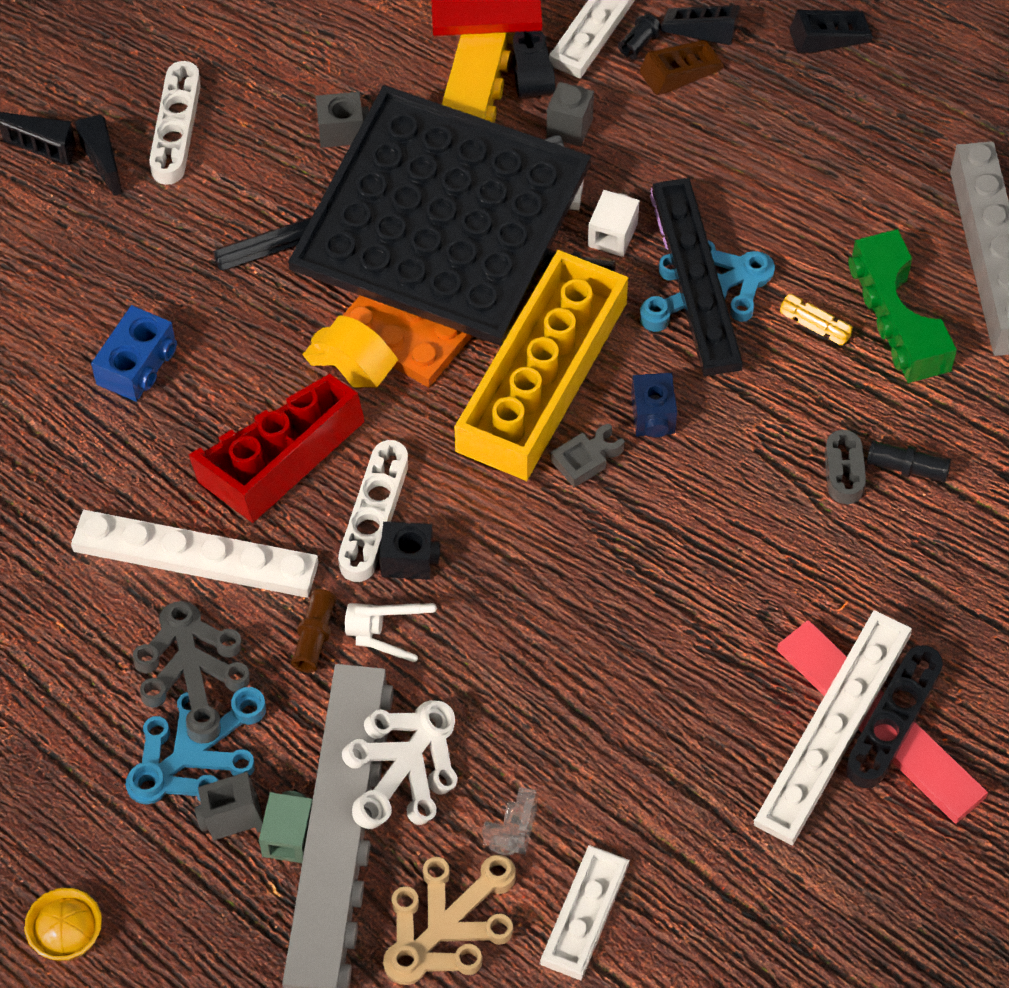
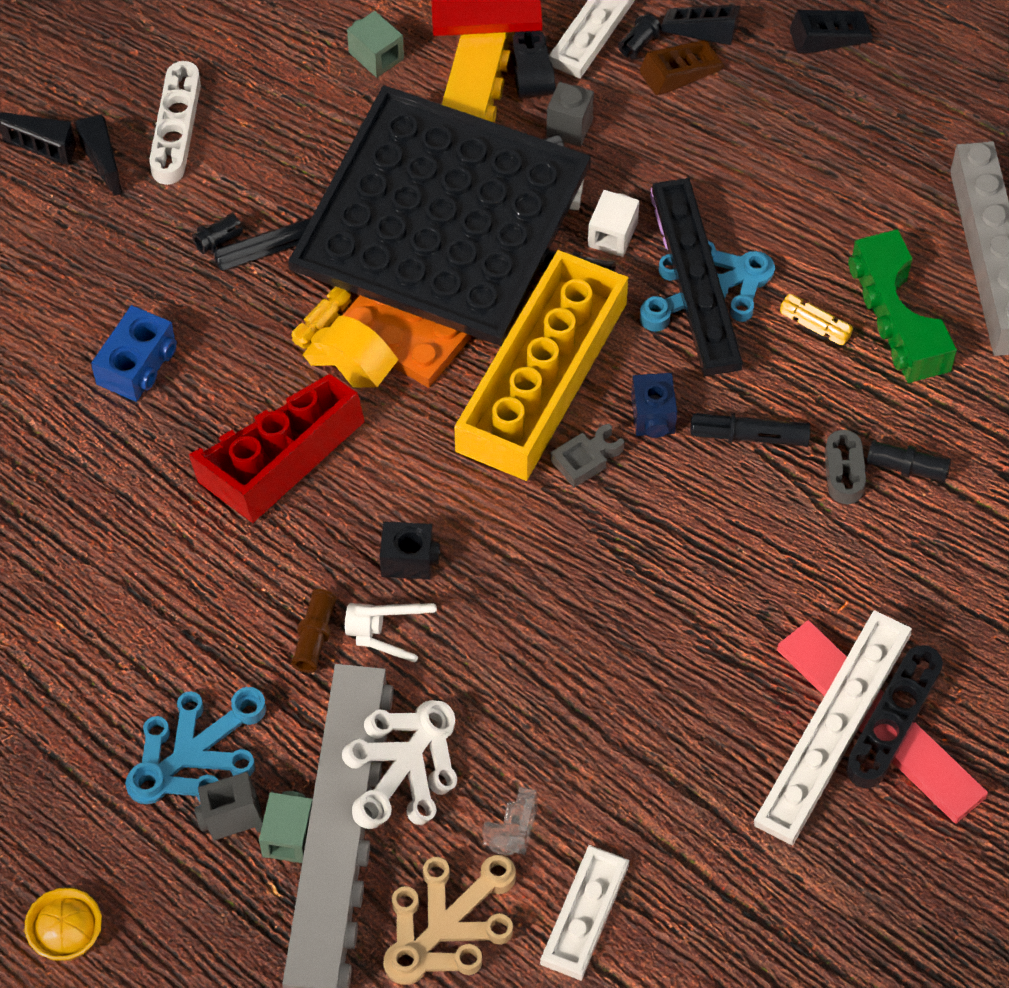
white plate [71,510,319,598] -> none
dark grey plant [133,601,250,744] -> none
dark grey brick [316,92,369,148] -> none
white beam [338,440,408,582] -> none
none -> black pin [192,213,243,254]
none -> yellow axle [291,286,351,349]
none -> sand green brick [347,11,404,78]
none -> black axle [690,412,810,447]

